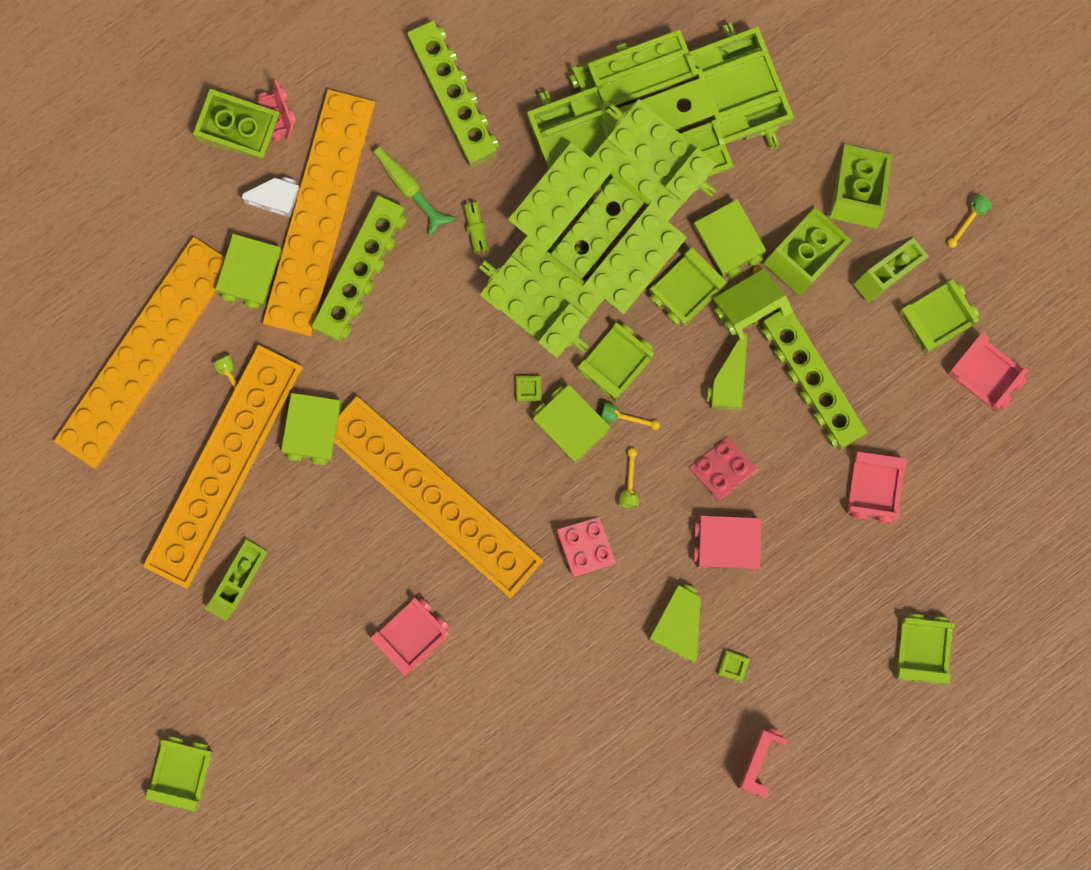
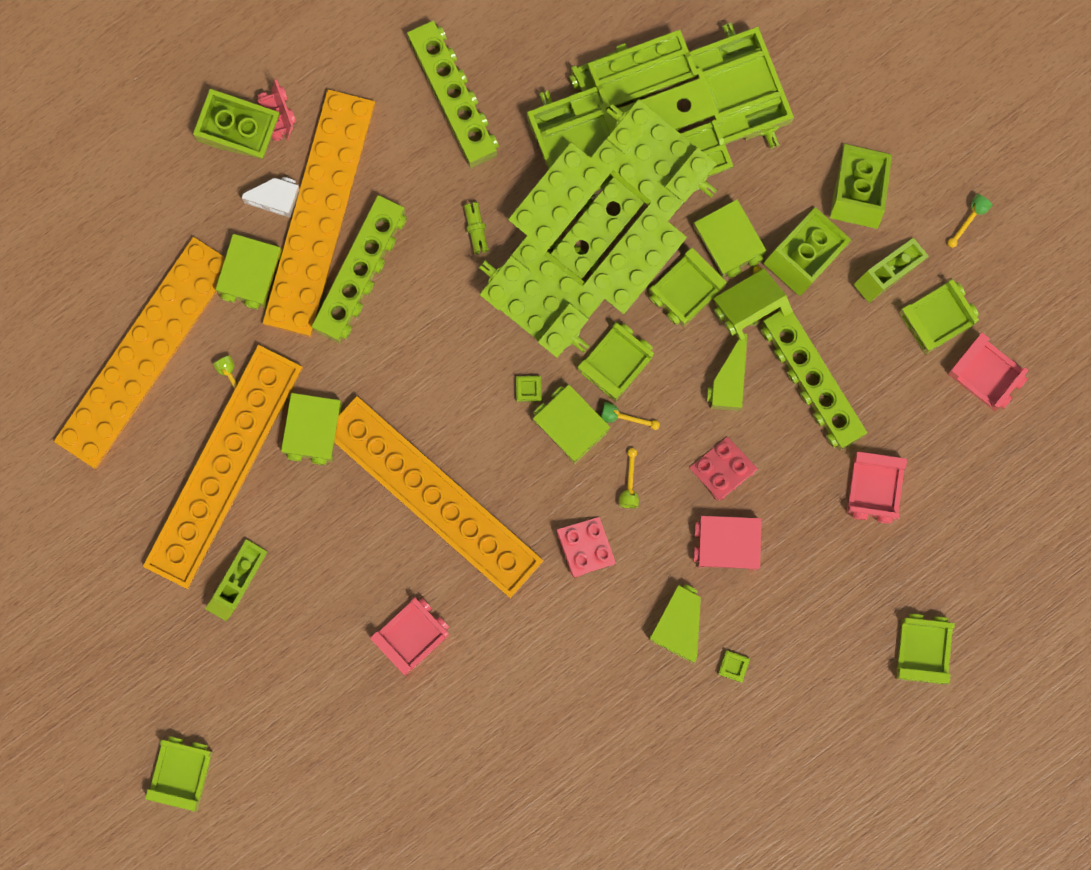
lime piece [373,146,455,236] -> none
coral panel [738,728,787,798] -> none

